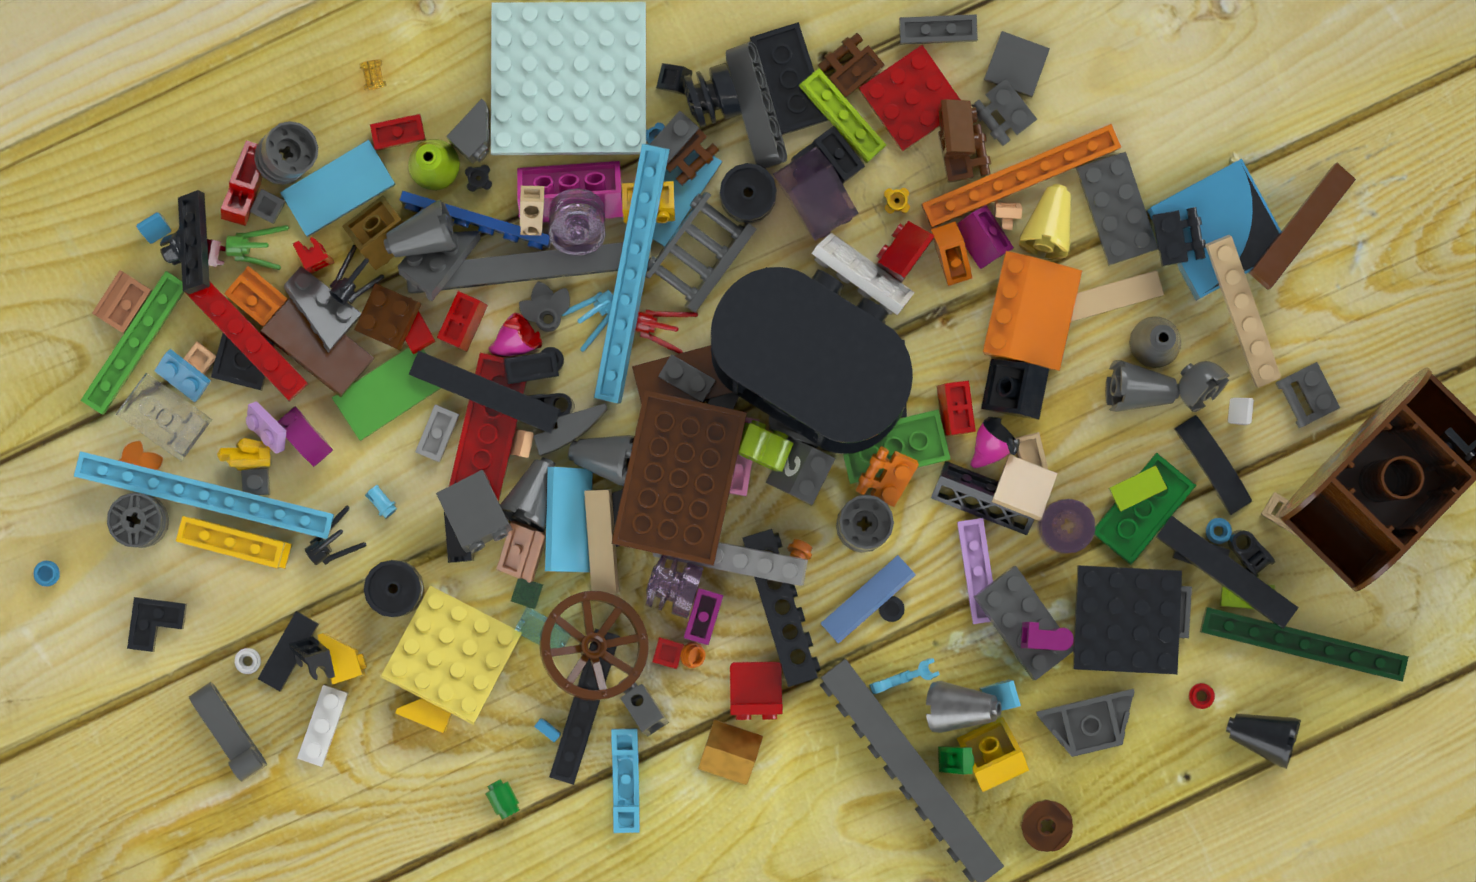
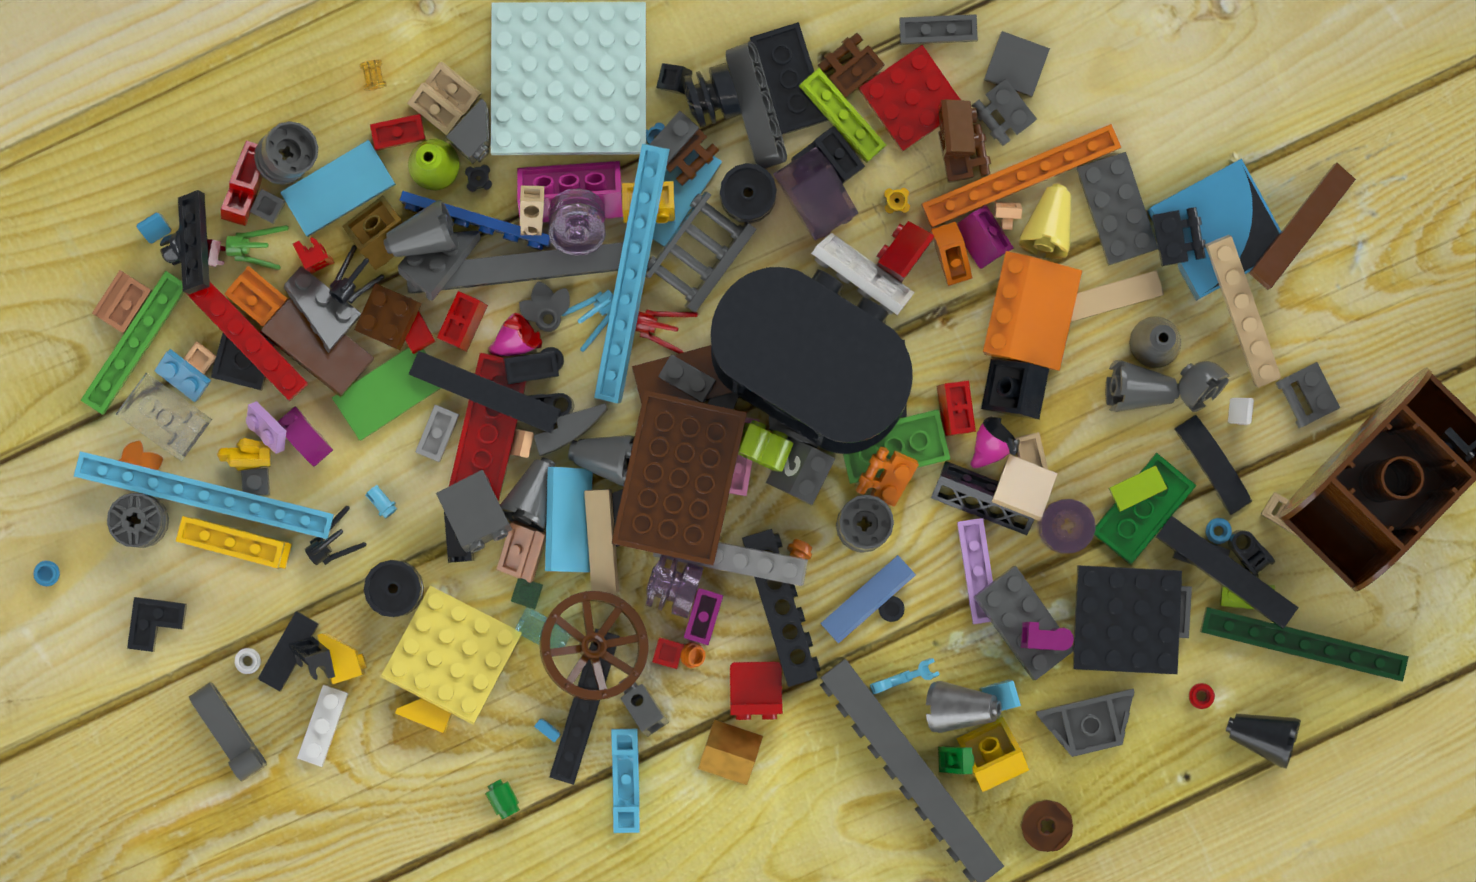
none -> tan slope [407,62,482,135]

